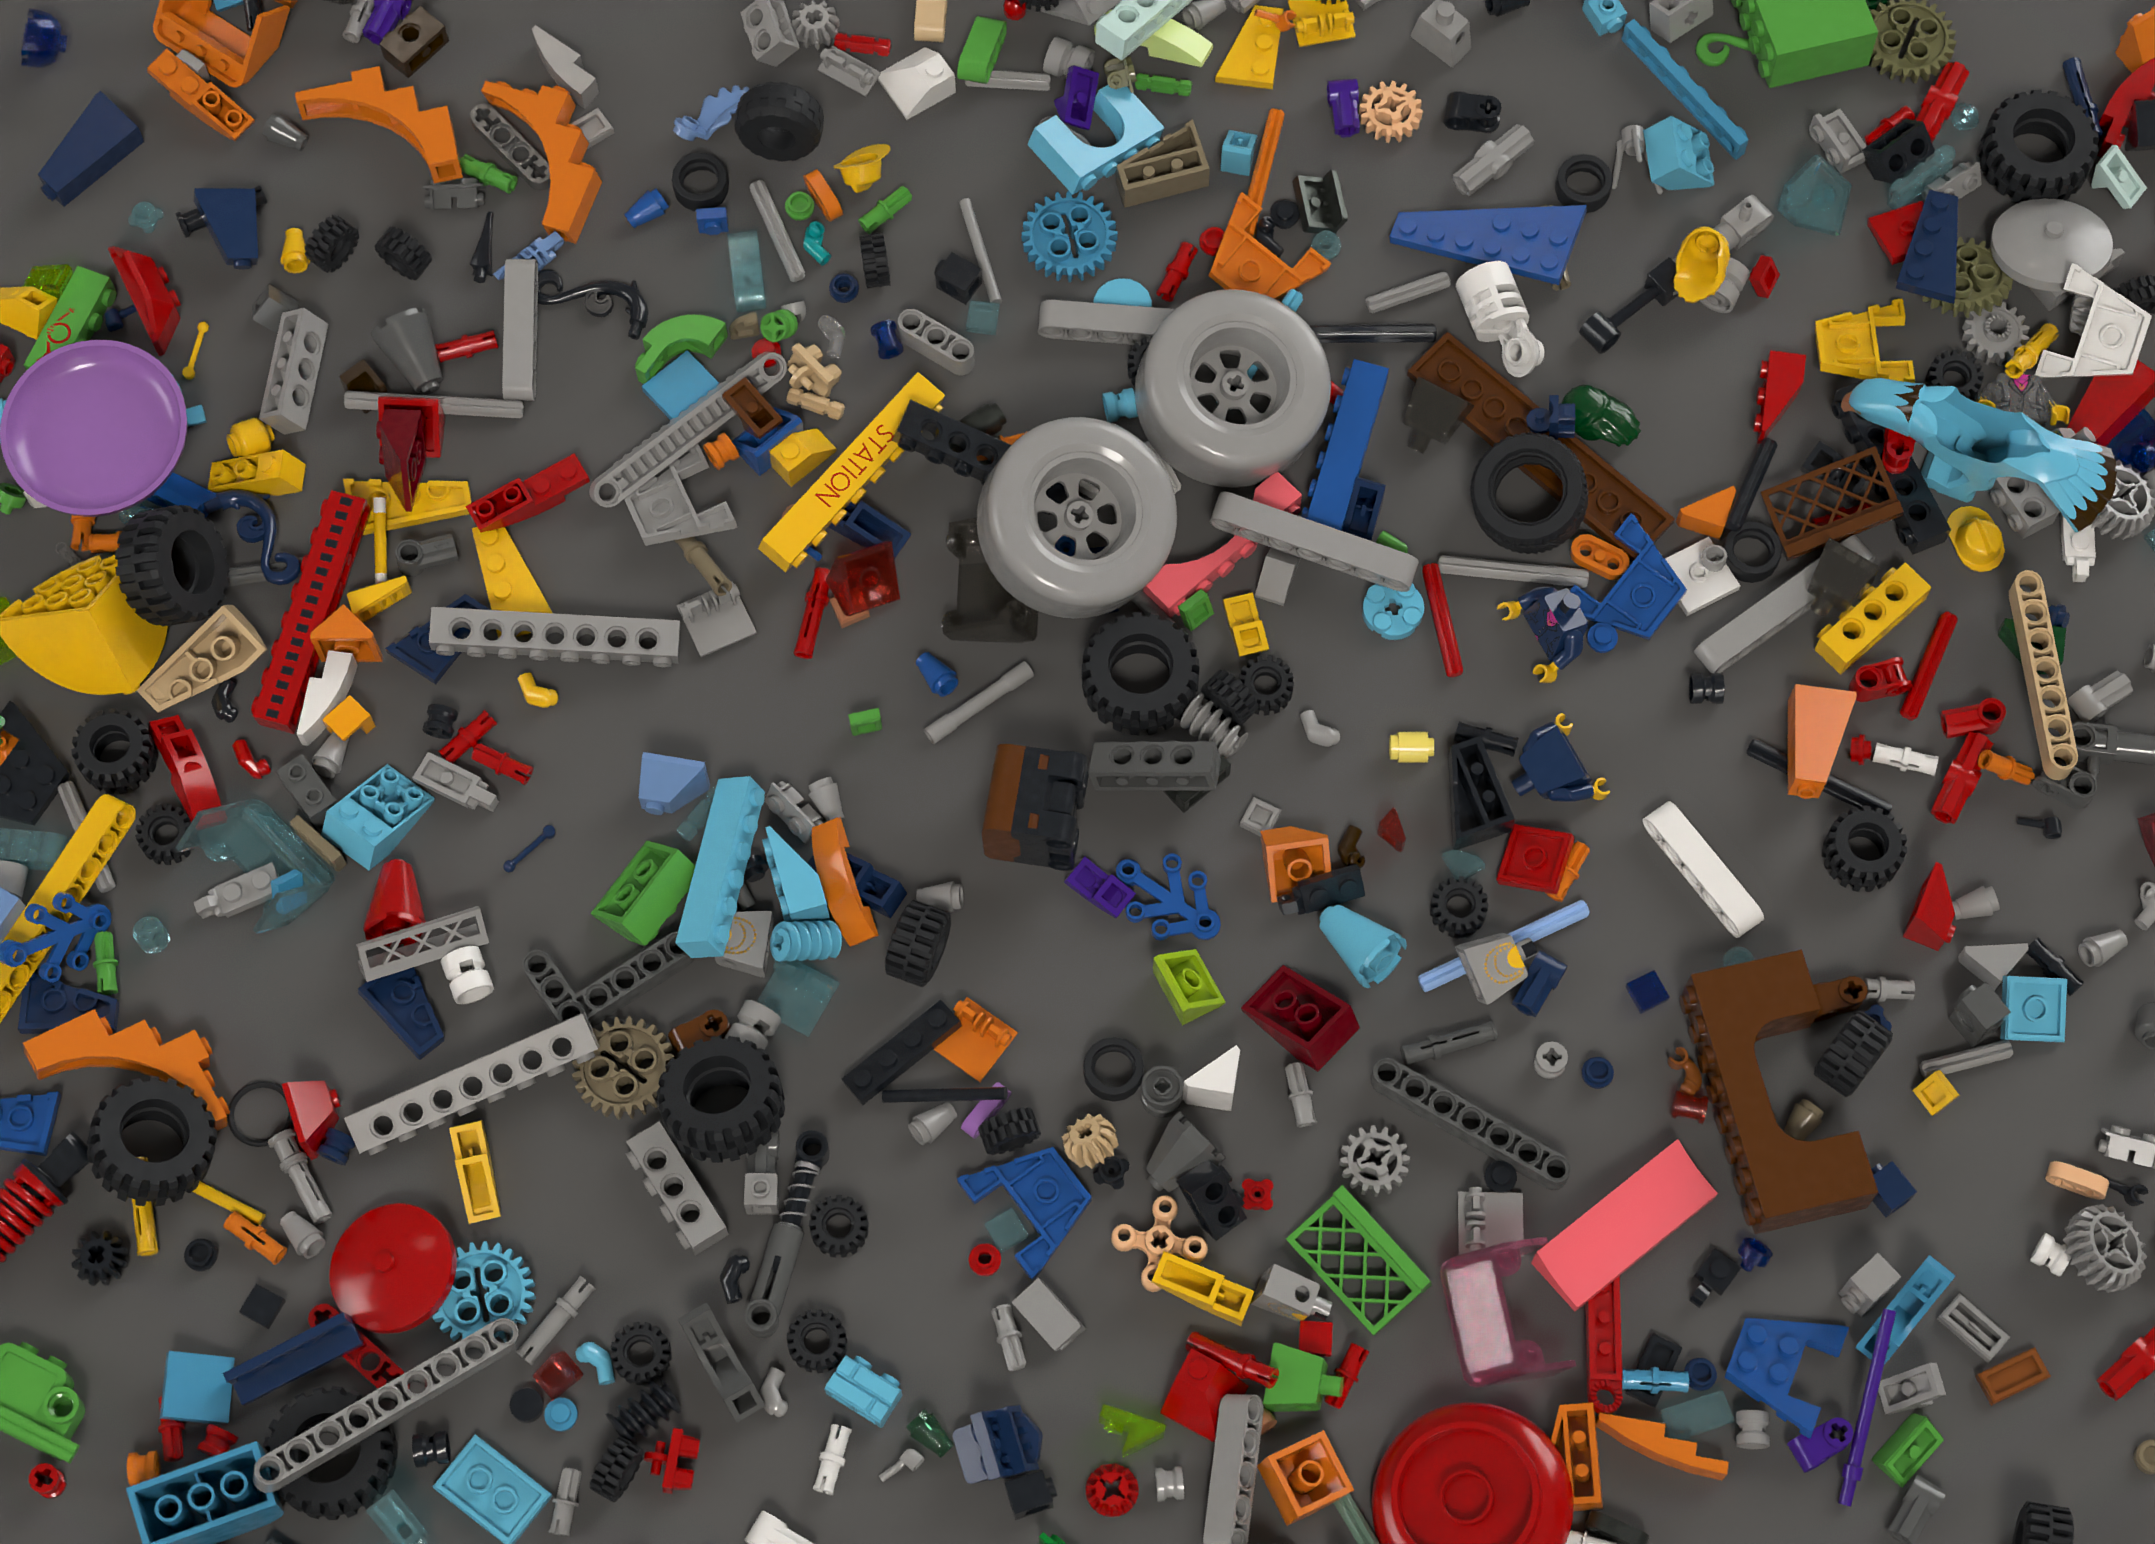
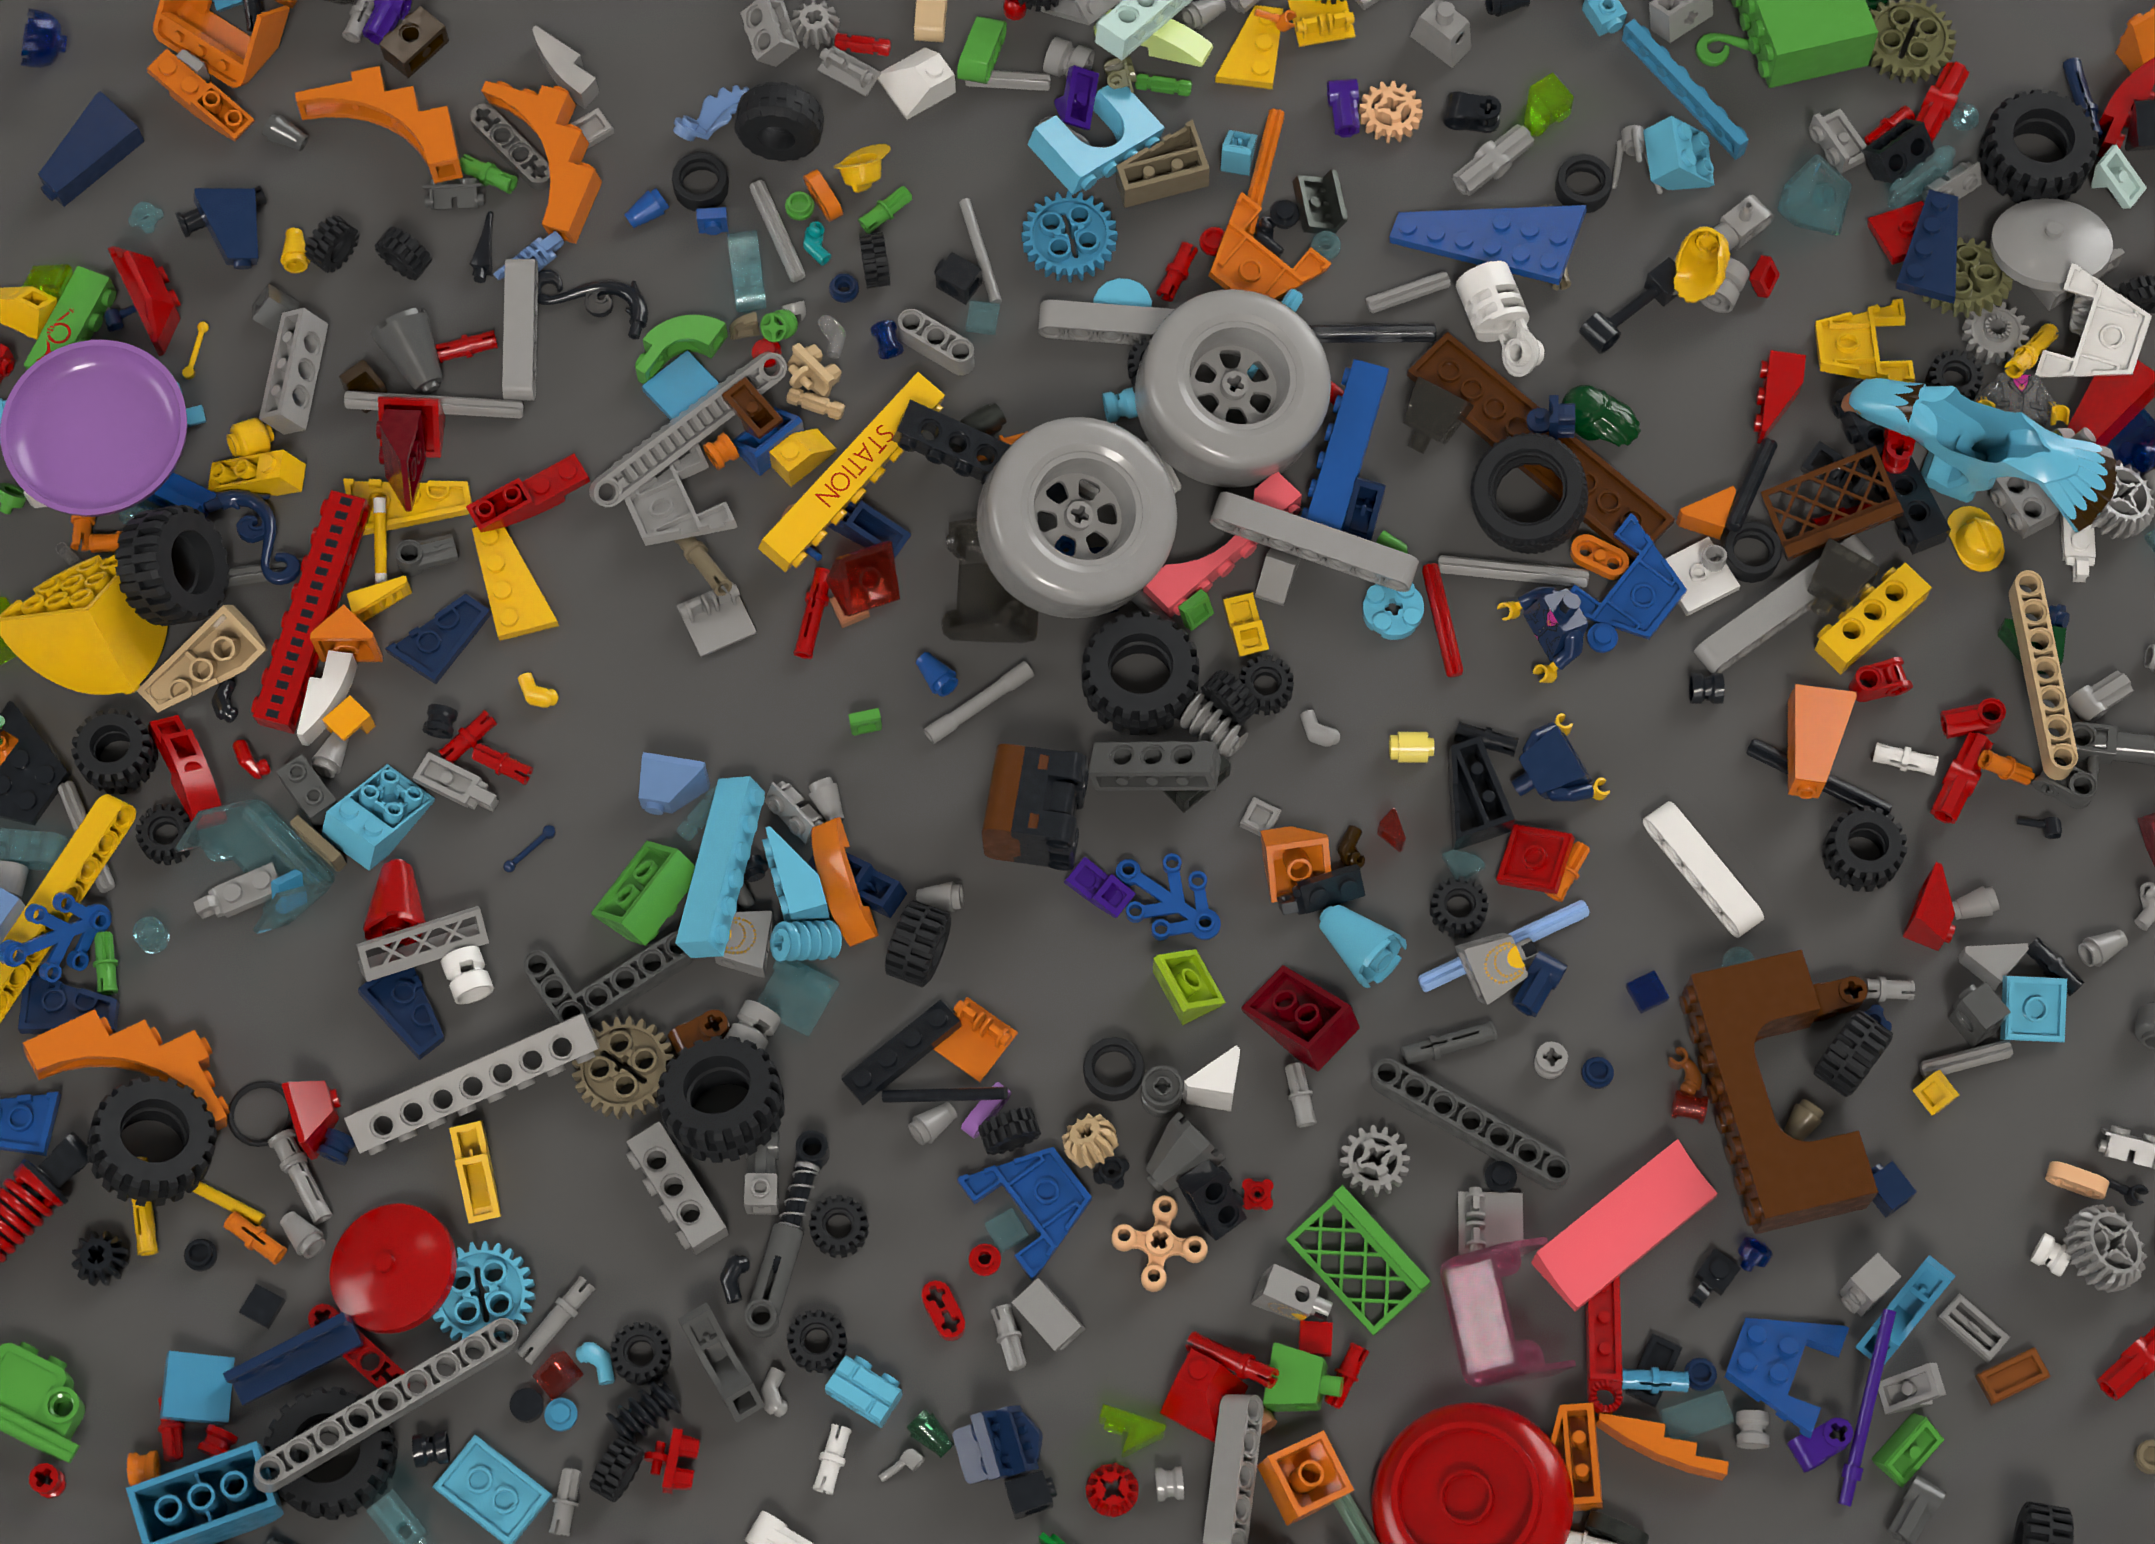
light grey brick [429,607,681,667] -> none
yellow slope [1152,1251,1254,1326] -> none
red plate [1850,734,1872,765] -> none
red axle [1900,611,1958,721] -> none
none -> red beam [921,1280,966,1341]
none -> clear neon green slope [1523,72,1574,137]

